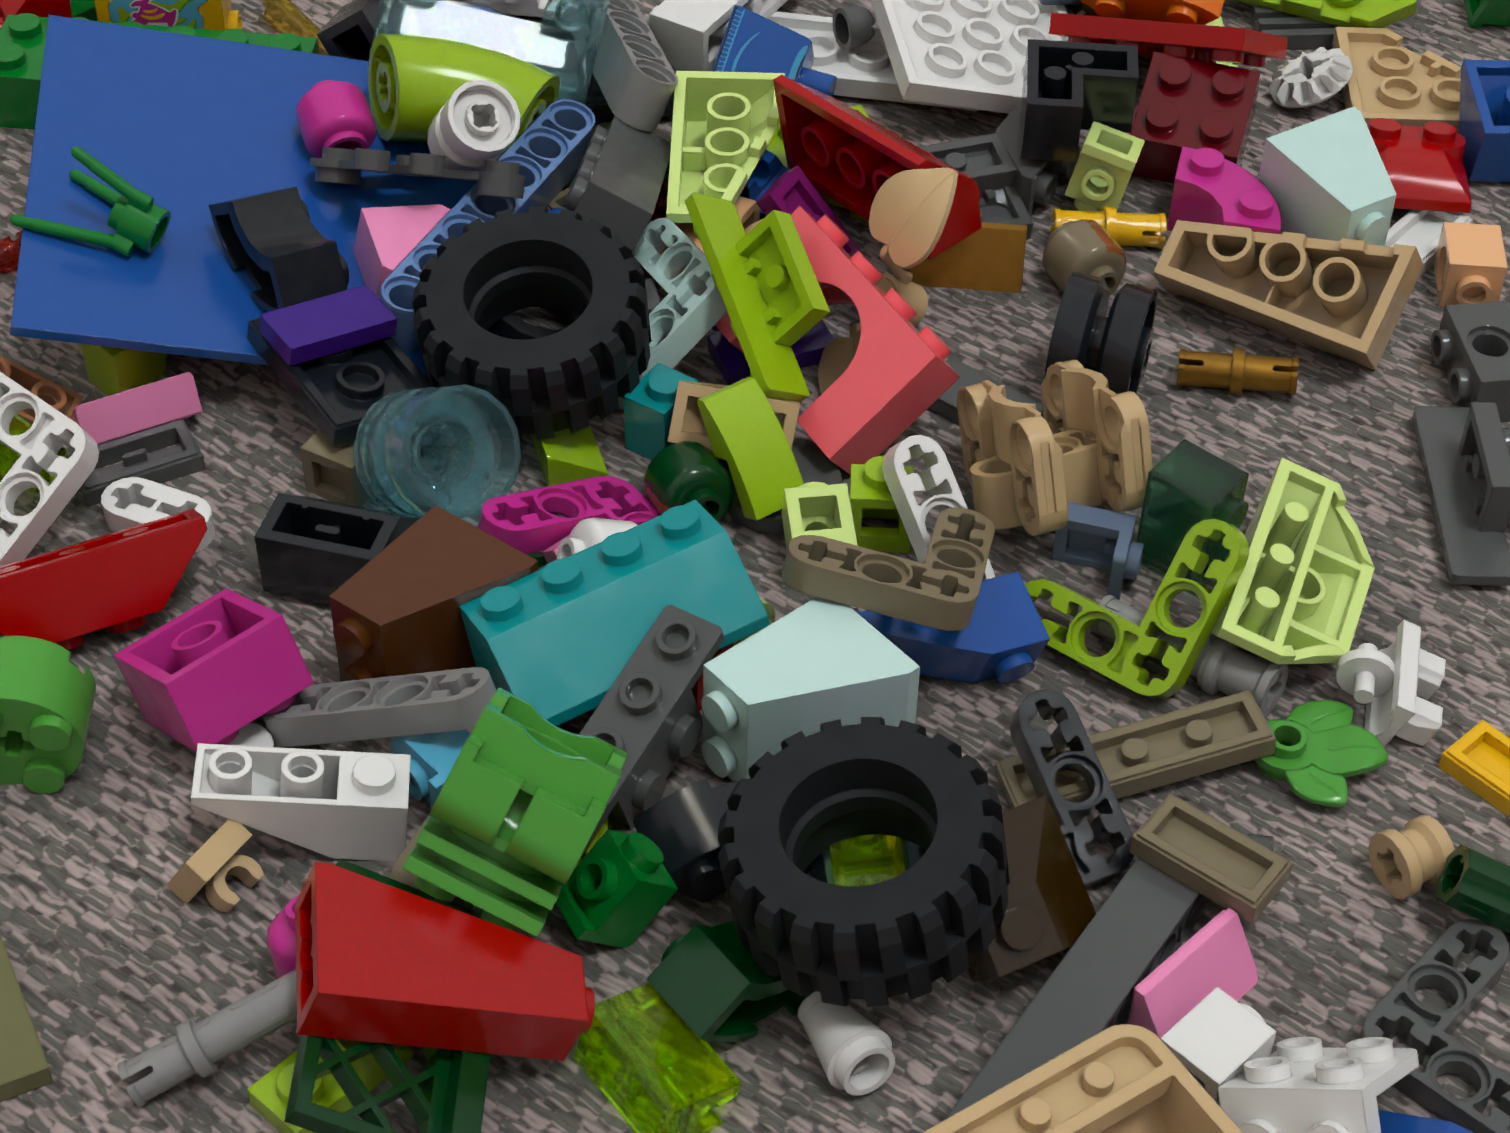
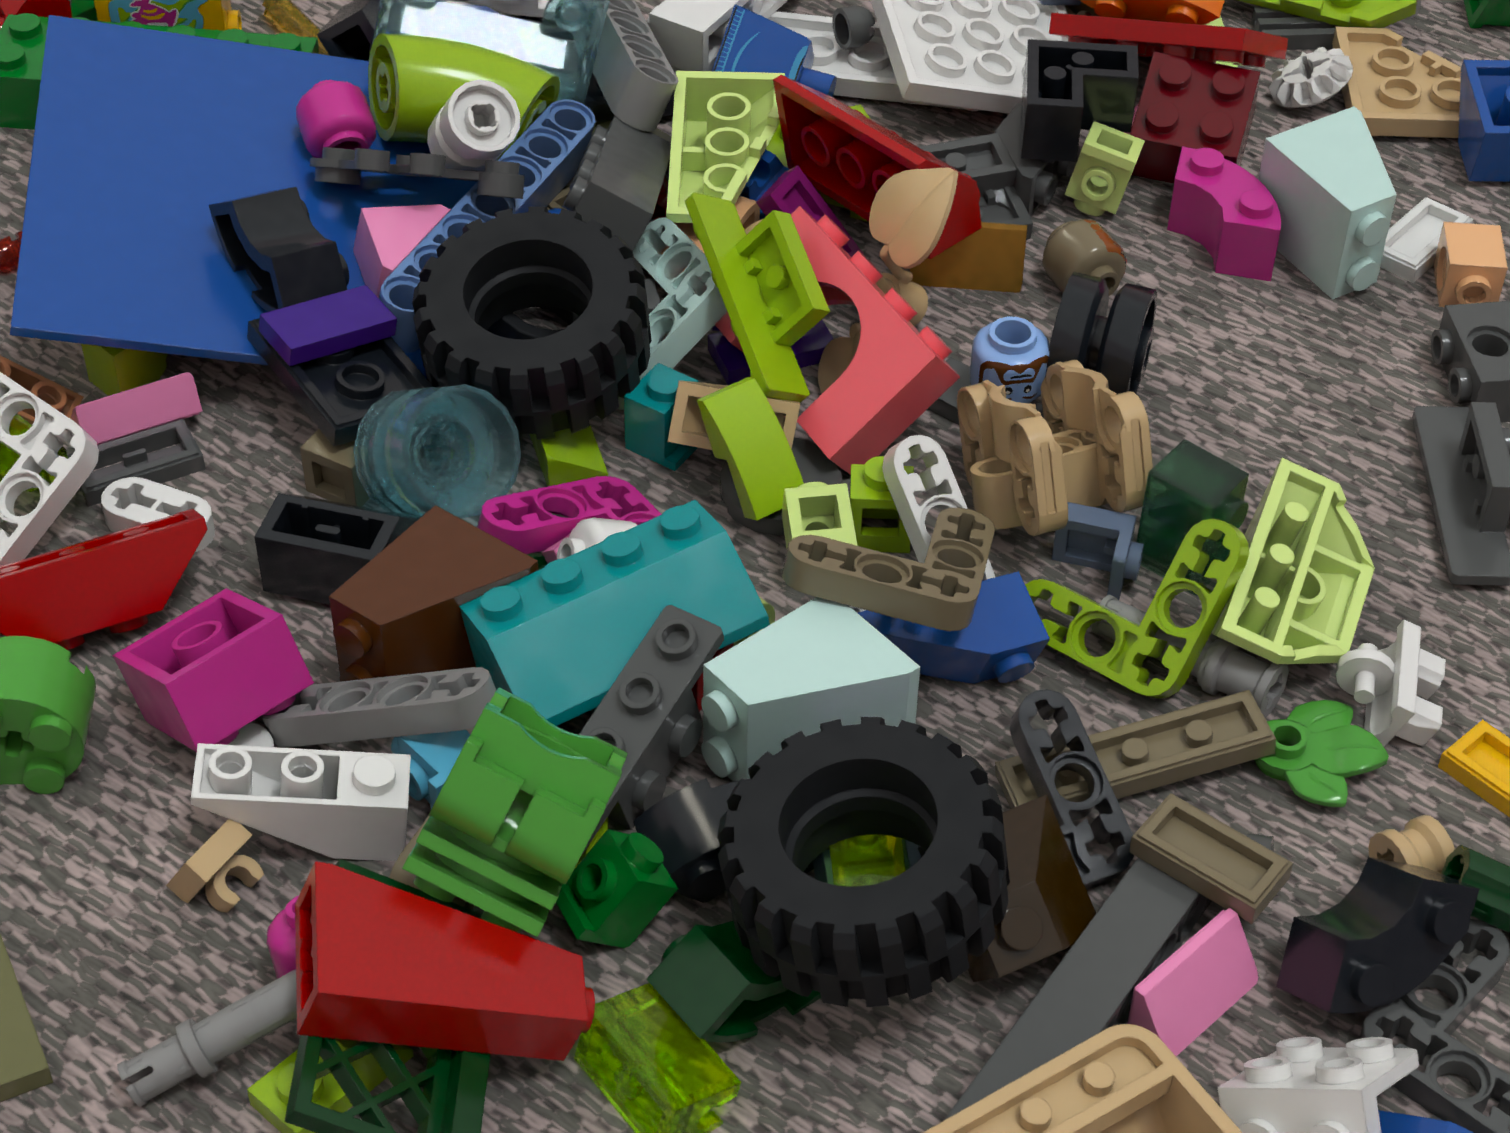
green plant [10,146,171,257] -> none
dark green head [643,441,735,523] -> none
white cone [798,991,895,1096] -> none
yellow pin [1050,206,1167,249] -> none
tan wedge [1153,220,1424,370] -> none
white brick [1160,987,1276,1106] -> none
pearl gold pin [1177,348,1299,396] -> none
red slope [1367,118,1472,213] -> none
none -> light blue head [970,316,1050,403]
none -> black brick [1276,857,1480,1014]

